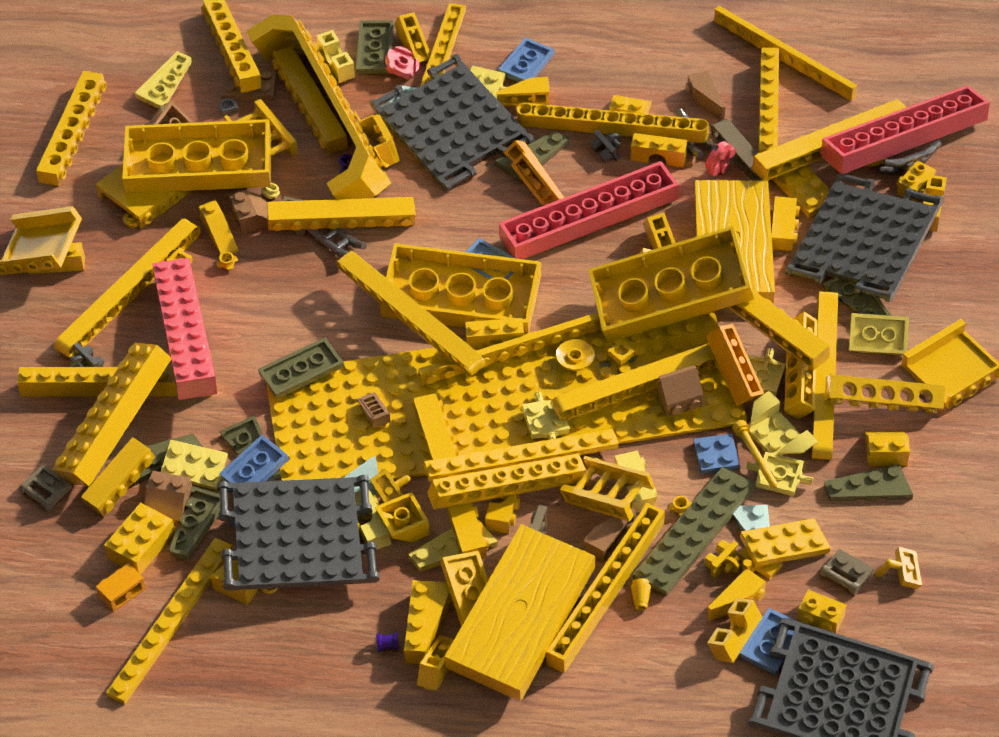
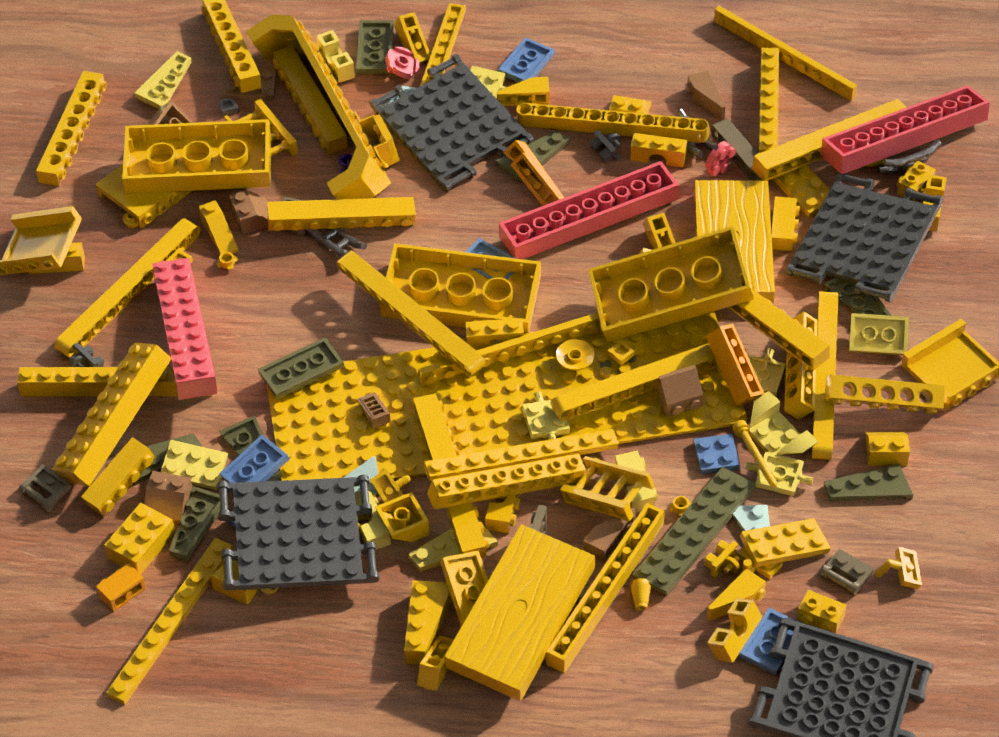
light yellow plate [261,183,279,199] -> none
dark purple bush [377,632,398,652] -> none

